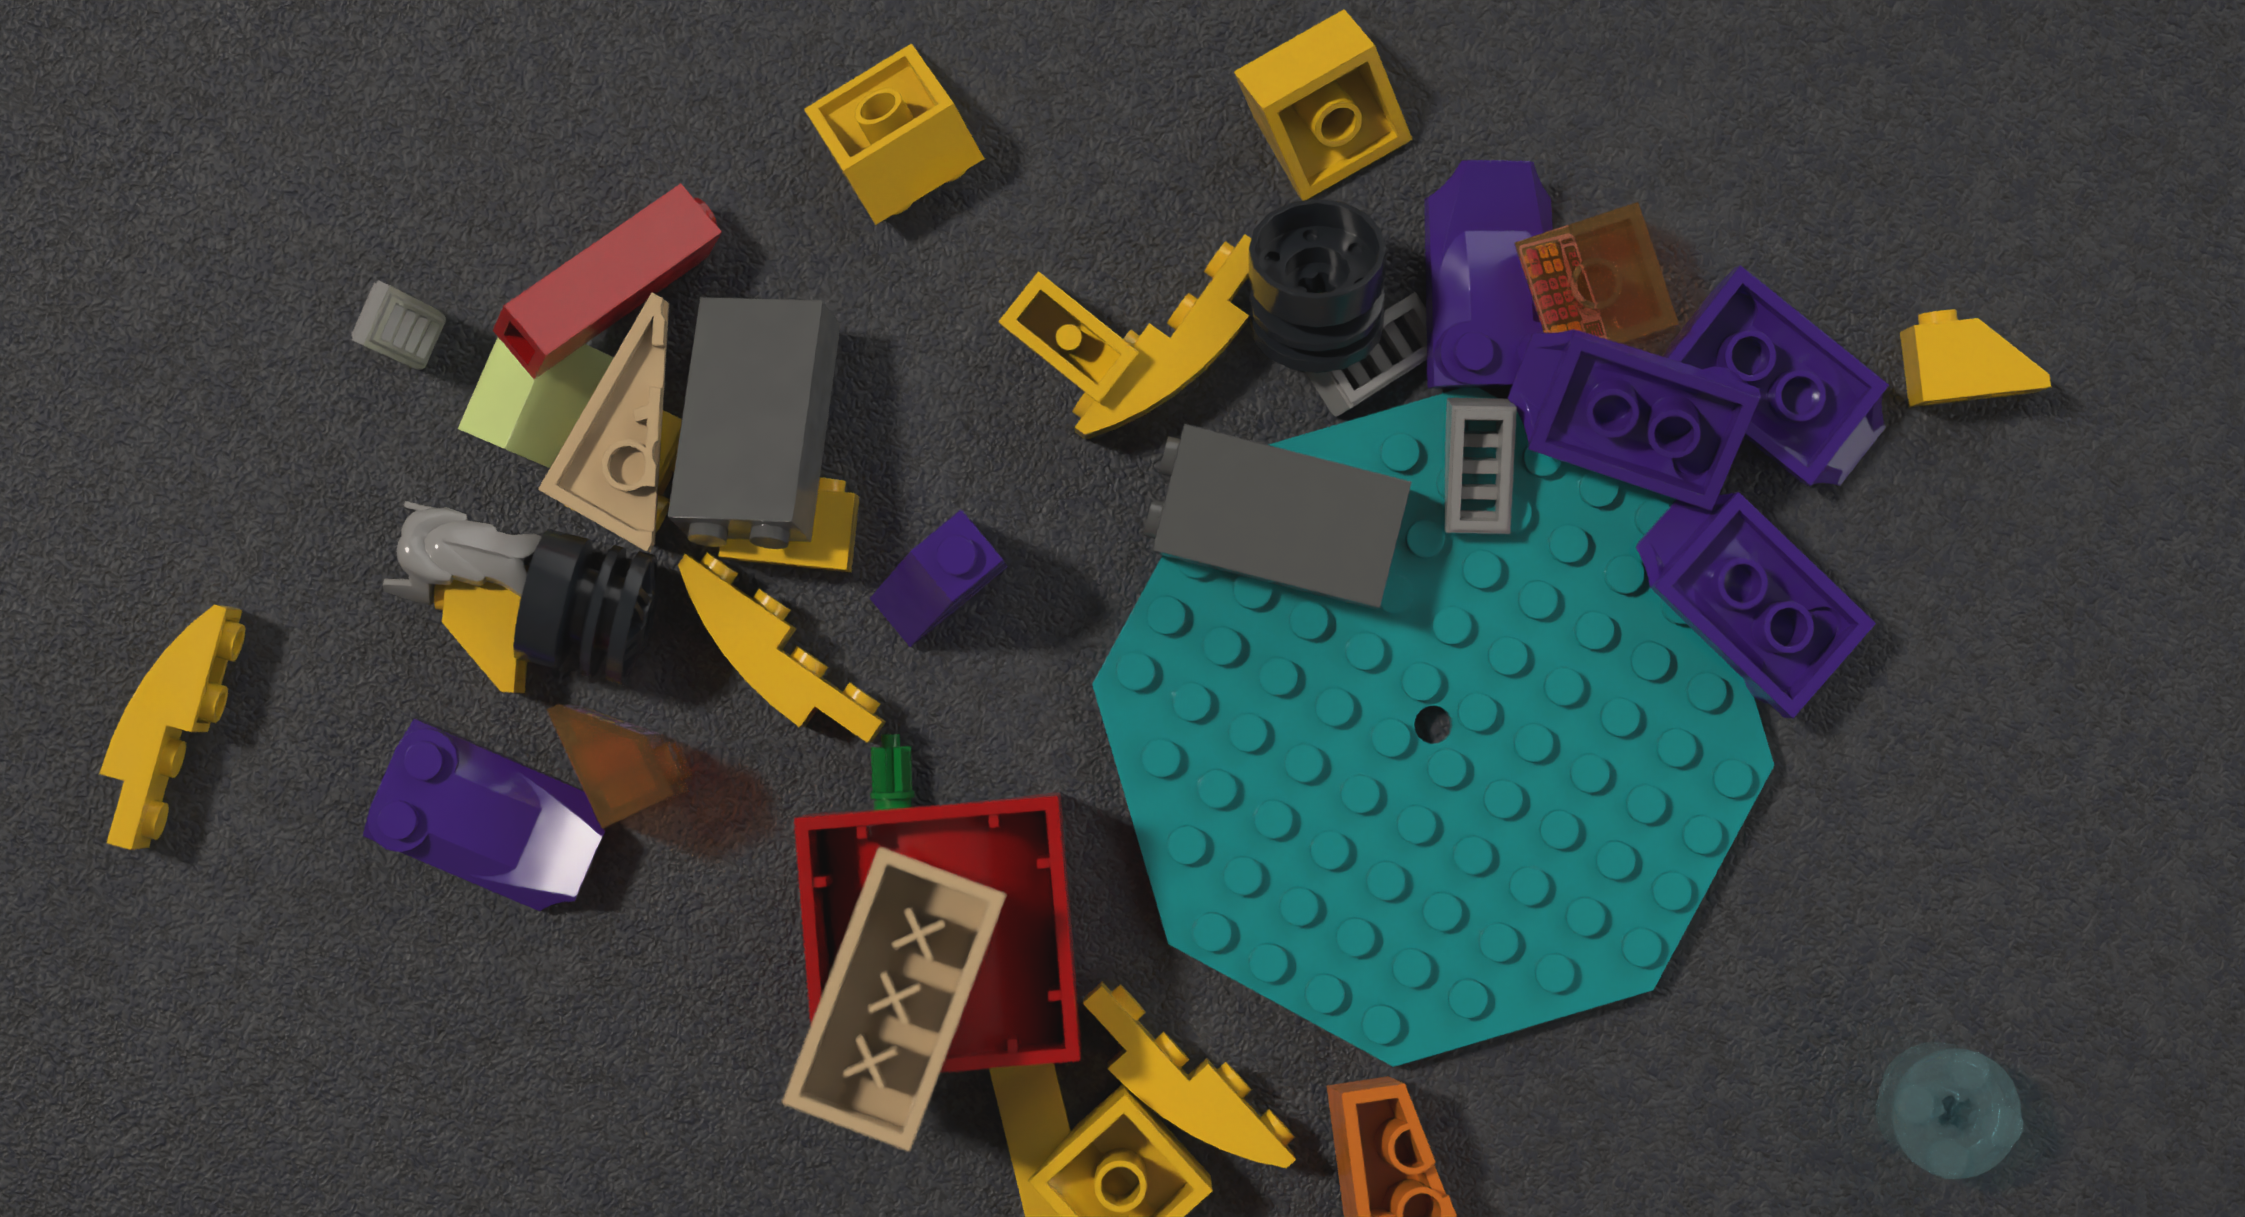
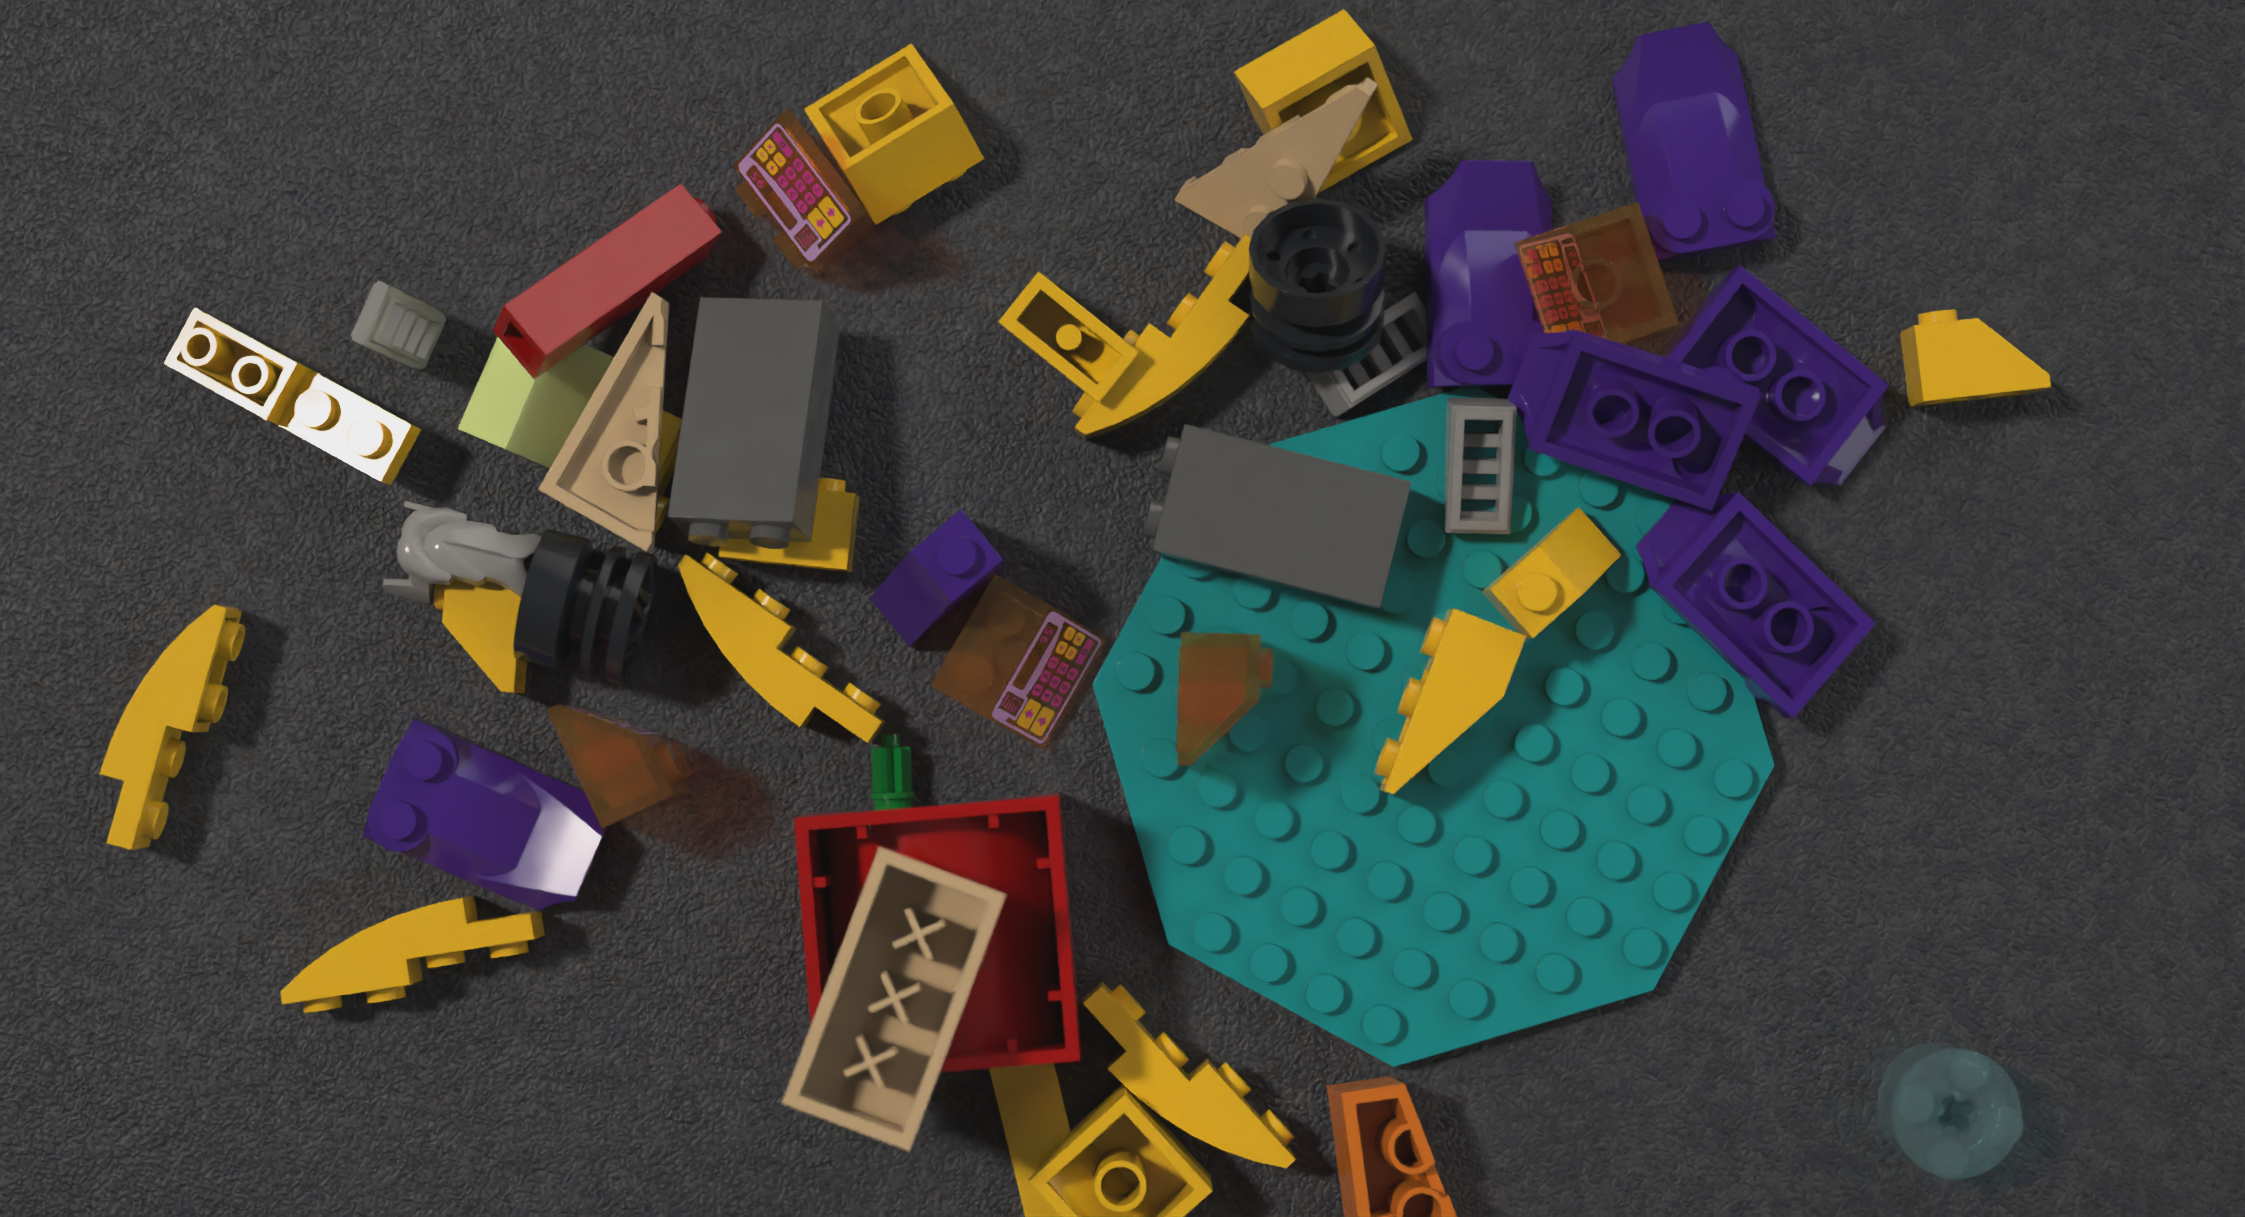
none -> slope [164,307,421,486]
none -> yellow slope [280,895,545,1013]
none -> clear orange slope [733,108,876,276]
none -> clear orange slope [930,574,1107,749]
none -> tan wing [1175,78,1378,238]
none -> clear orange slope [1175,632,1273,765]
none -> yellow slope [1374,608,1526,794]
none -> yellow slope [1482,507,1621,640]
none -> dark purple slope [1611,22,1776,265]

